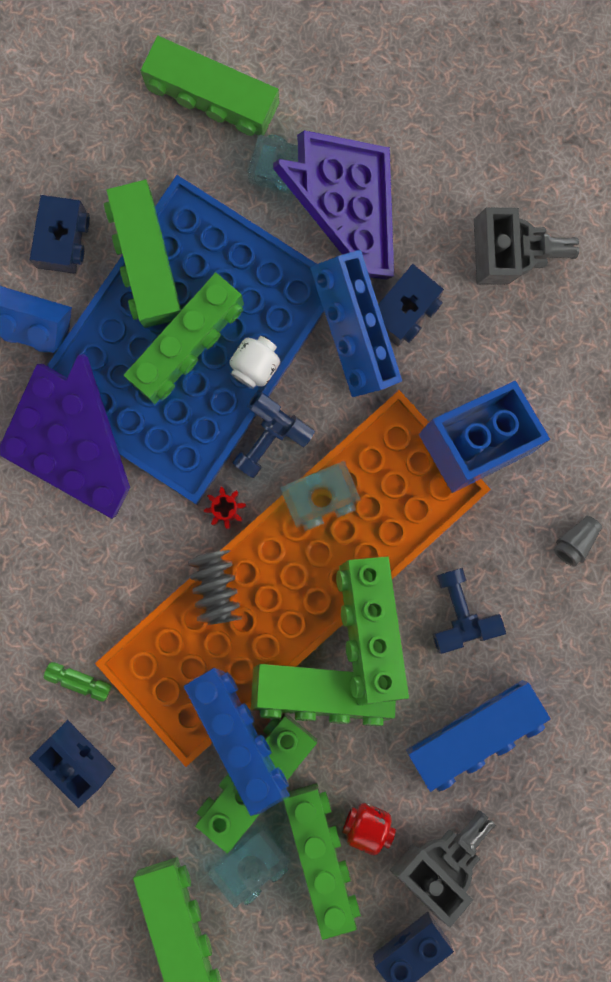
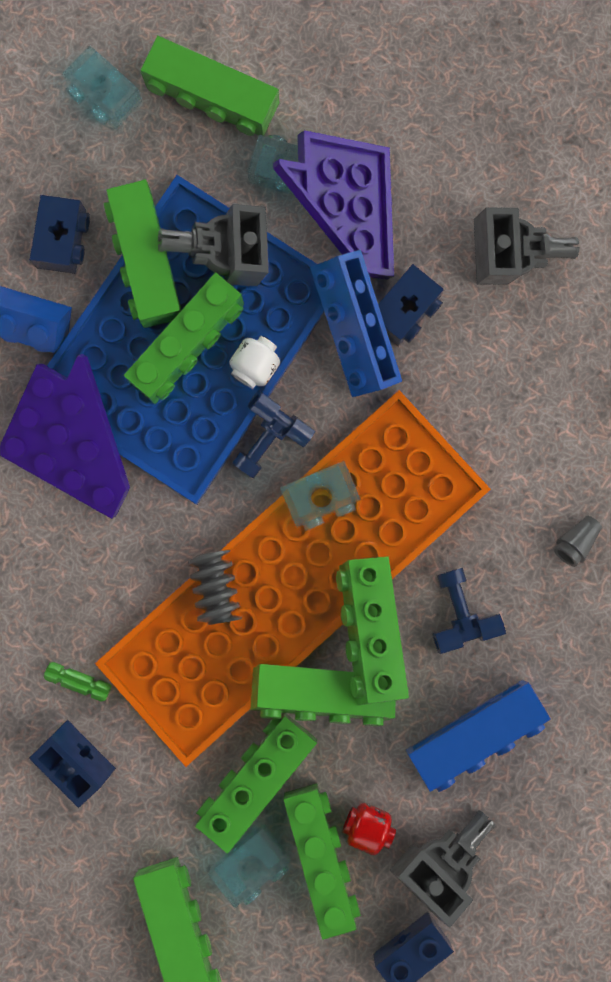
blue brick [184,668,290,816] -> none
red gear [203,487,247,530] -> none
blue brick [419,380,550,493] -> none
none -> clear light blue brick [62,46,142,129]
none -> dark grey brick [158,204,269,286]

